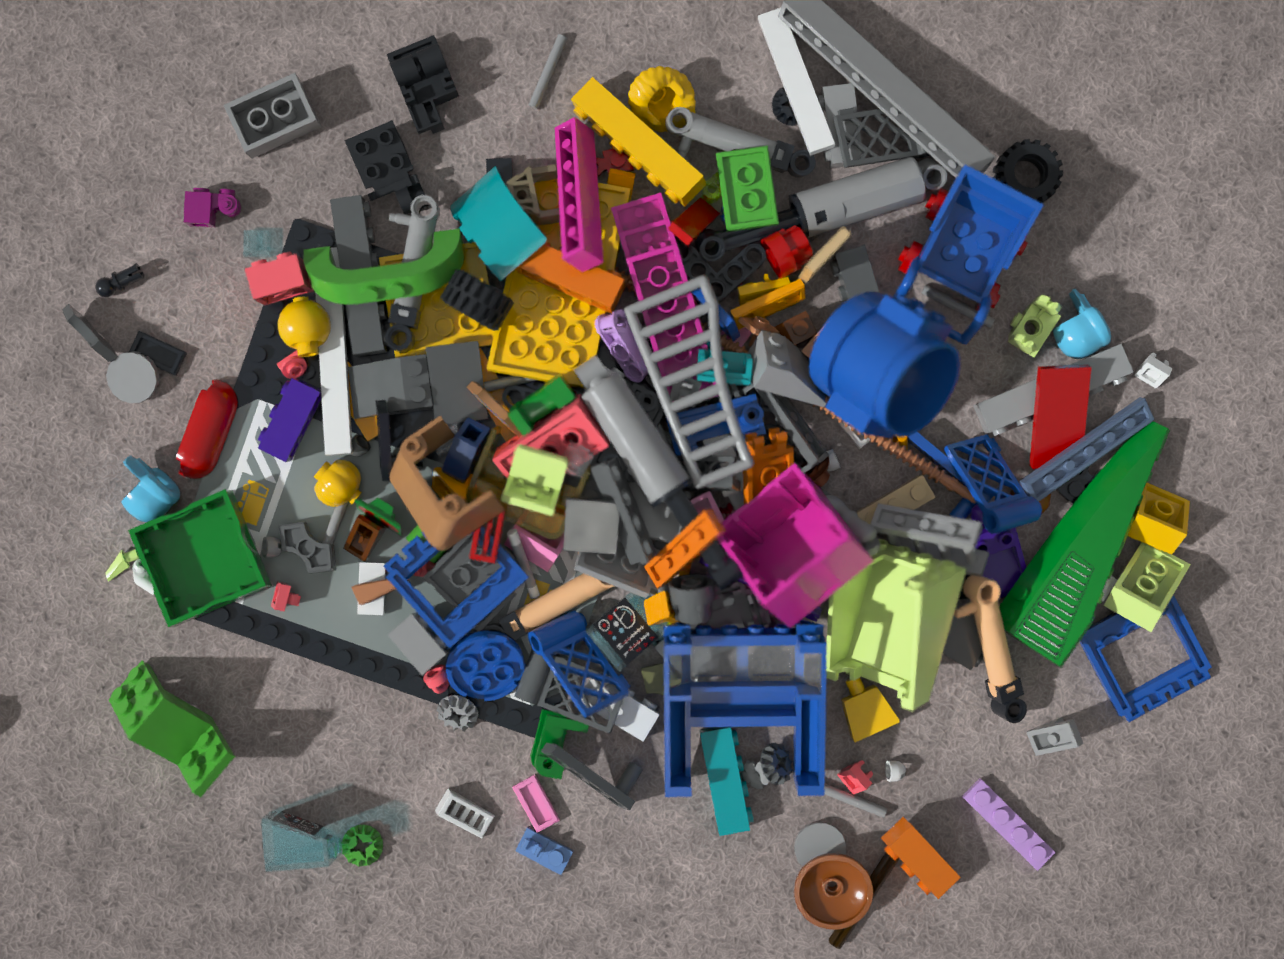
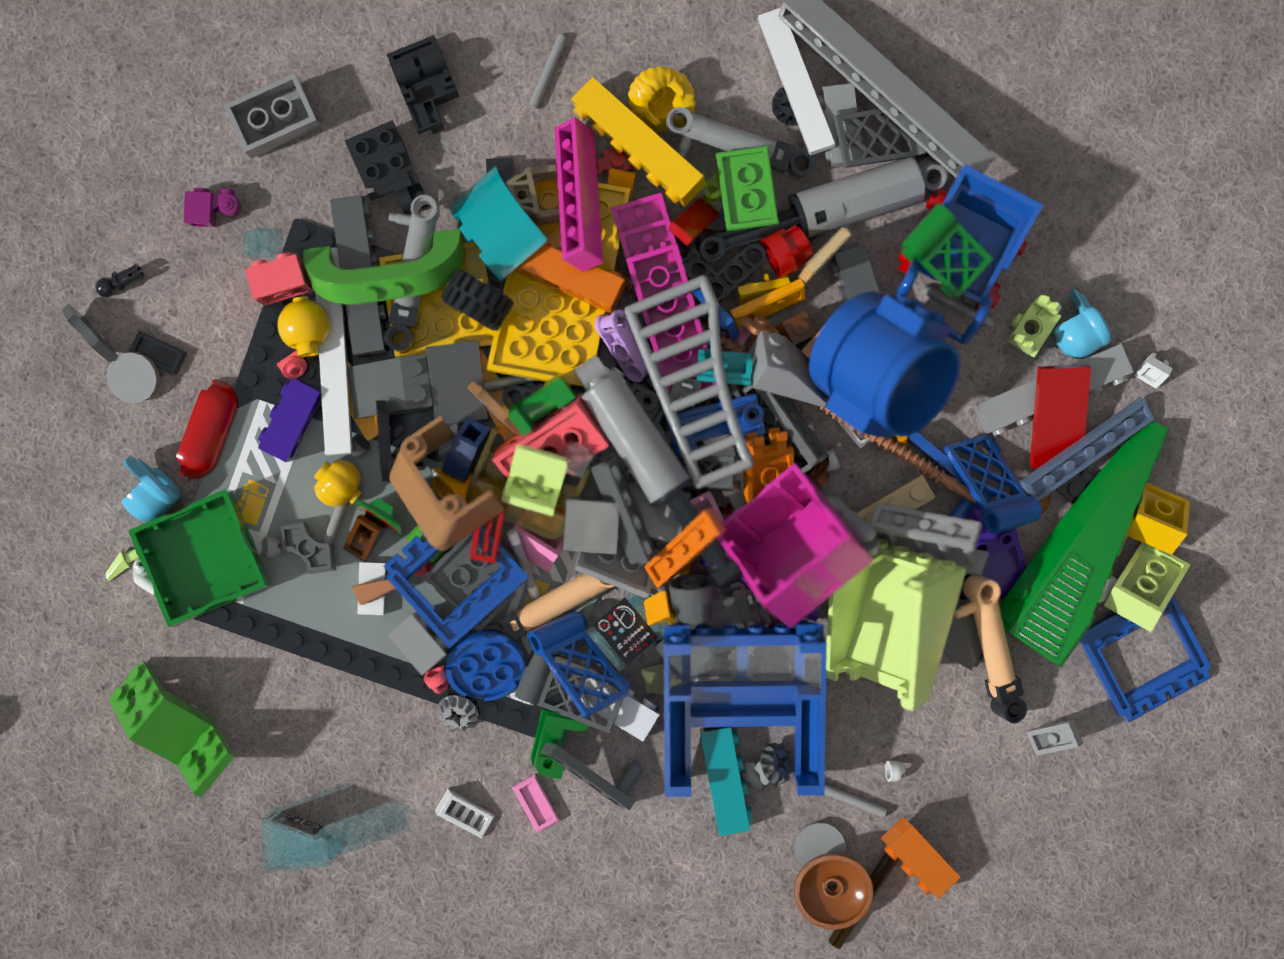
coral tile [271,581,301,612] -> none
bright green gear [341,824,383,867] -> none
medium blue plate [515,827,573,875] -> none
coral tile [837,760,873,795] -> none
yellow torso [841,678,900,742] -> none
lavender plate [962,778,1056,871] -> none
black tyre [992,139,1063,204] -> none
none -> green piece [901,204,993,299]

